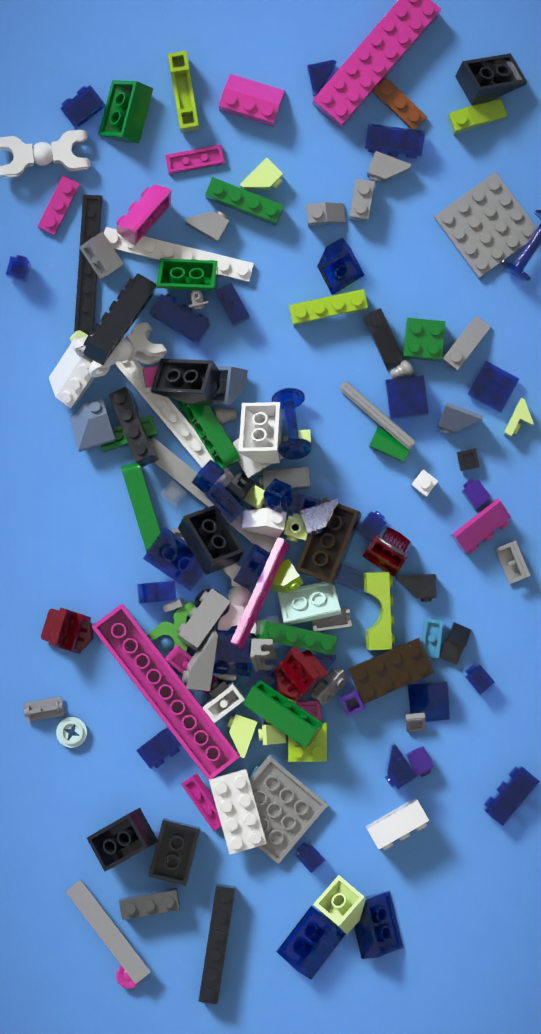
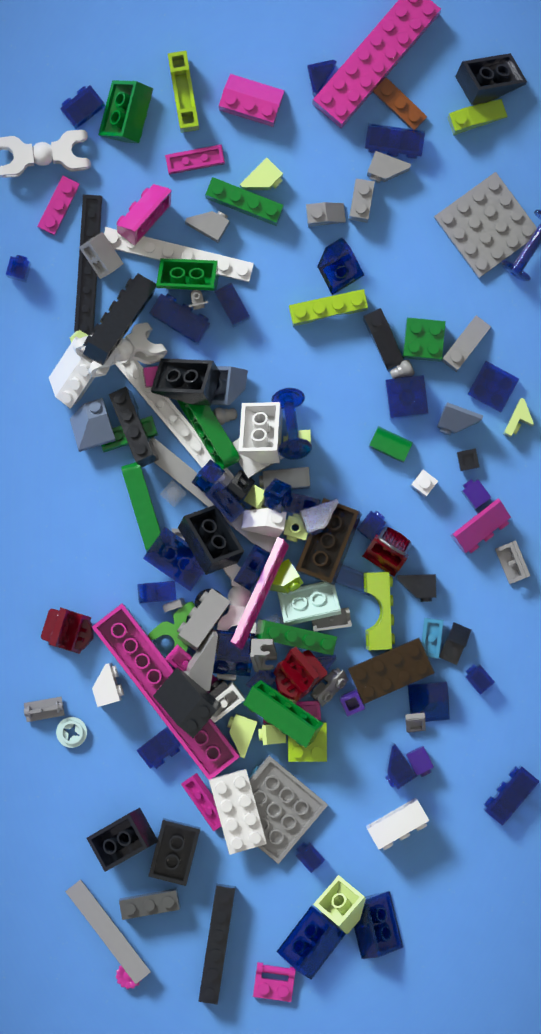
light grey axle [340,382,416,450] -> none
none -> white slope [92,663,124,707]
none -> black slope [153,667,222,738]
none -> dark pink plate [253,962,296,1002]

